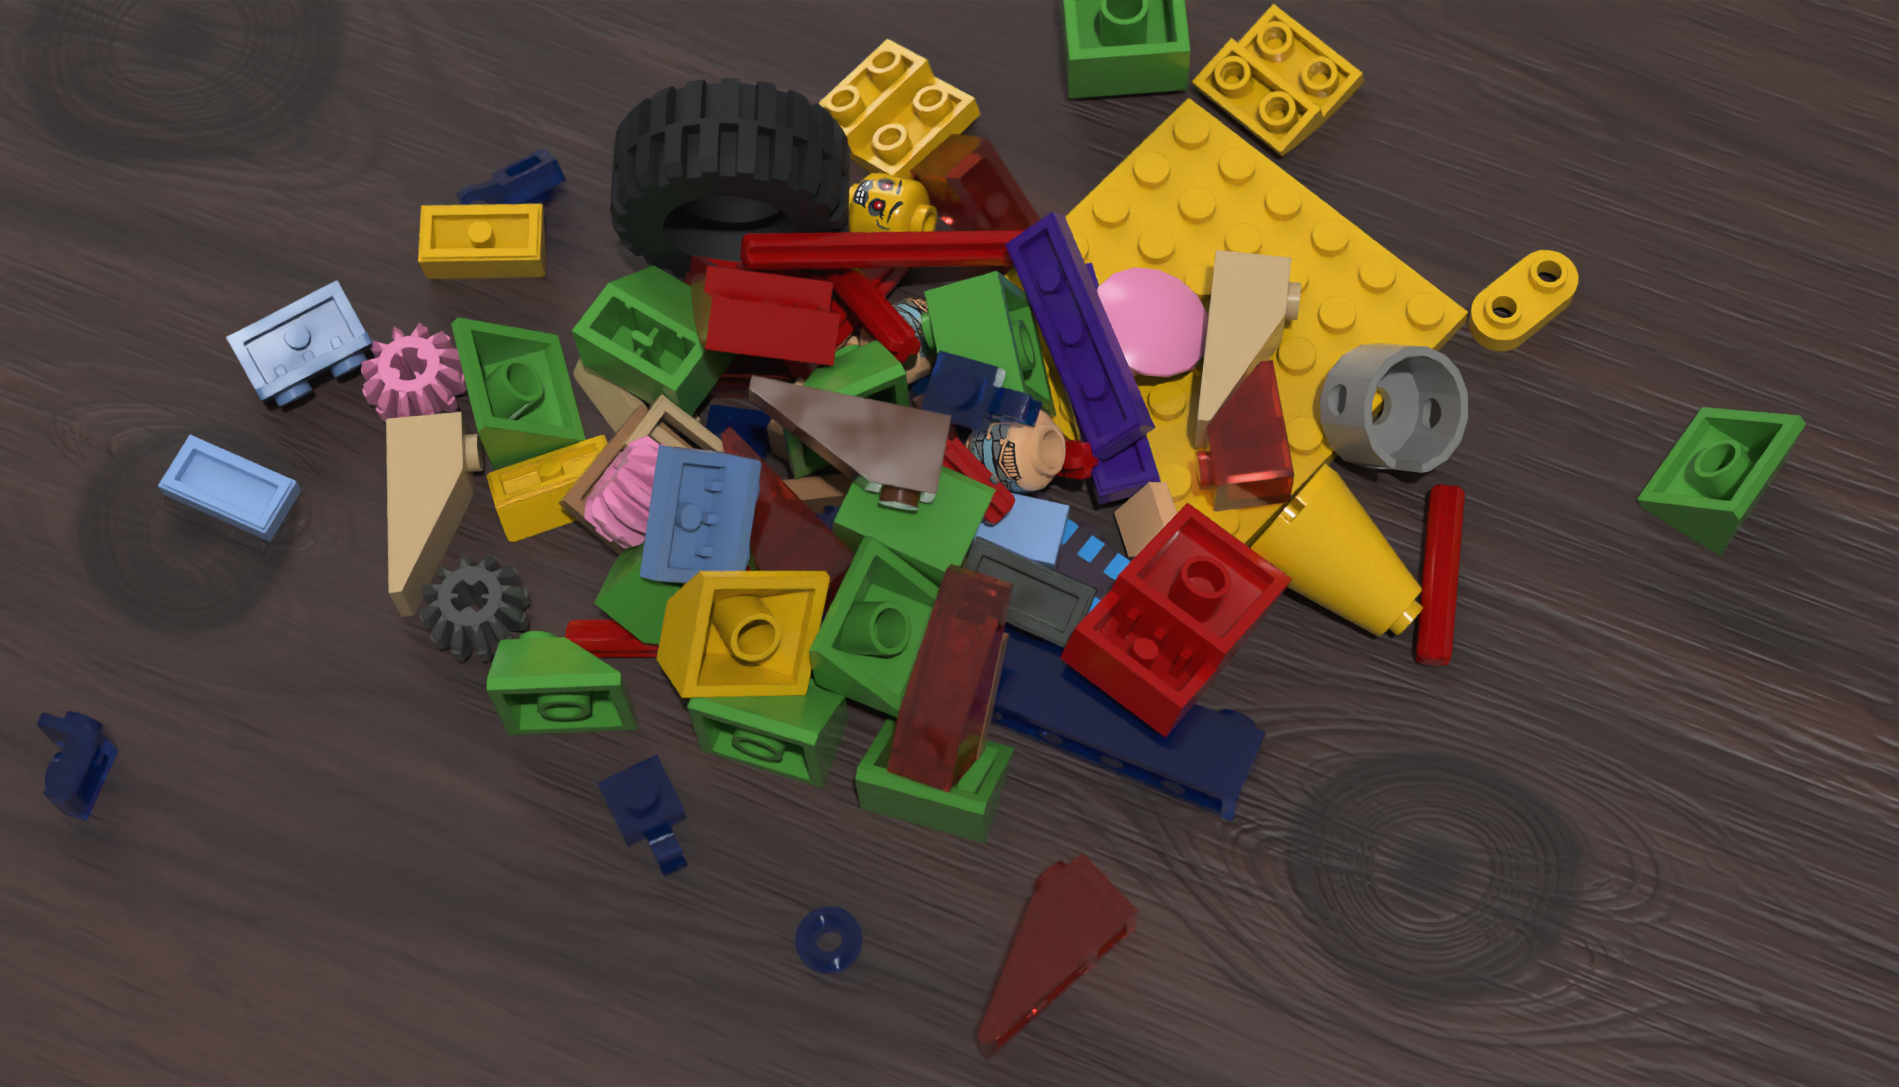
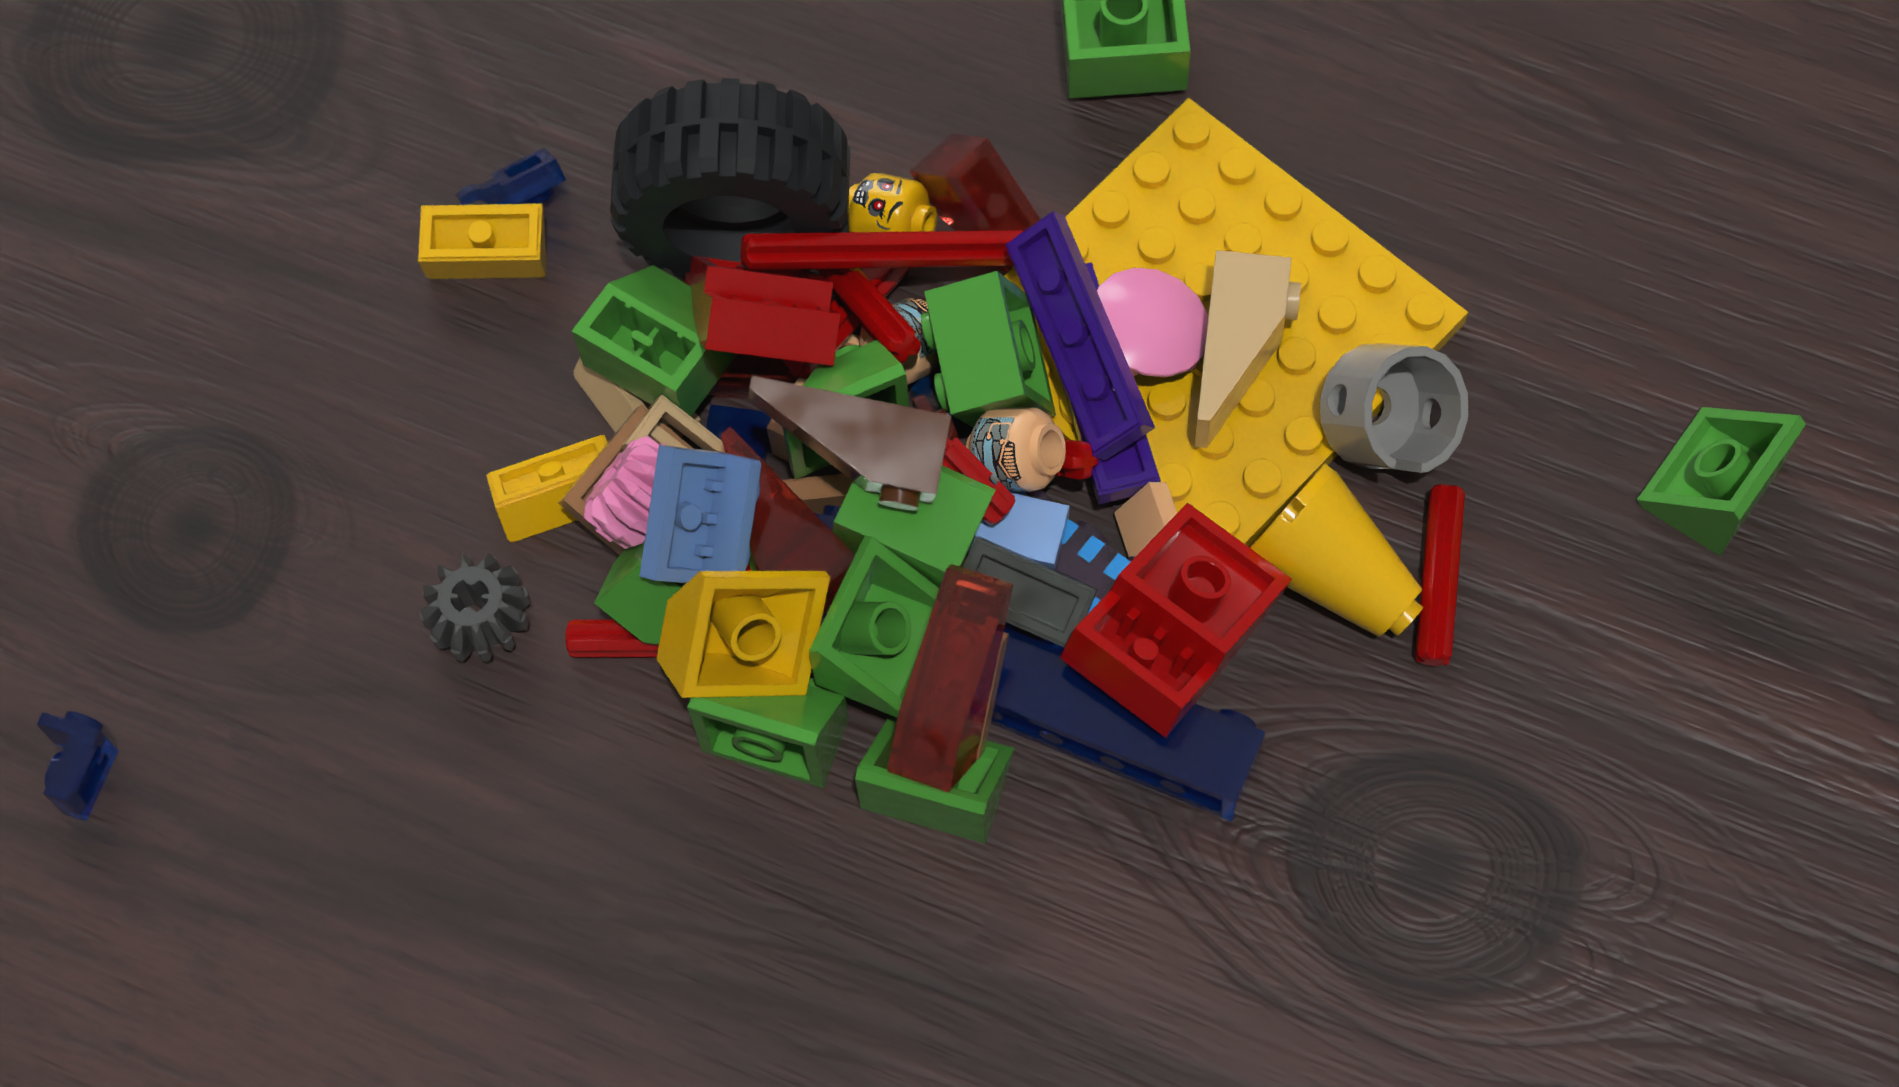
light blue tile [158,435,302,542] -> none
bracket [226,280,372,408] -> none
bright pink gear [361,323,468,422] -> none
tan slope [386,412,484,617] -> none
bright green slope [451,317,586,470] -> none
bright green slope [487,631,638,735] -> none
clear blue plate [598,755,688,877] -> none
clear blue plate [795,907,863,974] -> none
yellow slope [818,39,981,180] -> none
clear blue plate [921,350,1042,434] -> none
clear red slope [977,853,1138,1062] -> none
yellow slope [1192,4,1364,157] -> none
clear red slope [1194,360,1295,512] -> none
yellow plate [1468,250,1578,352] -> none

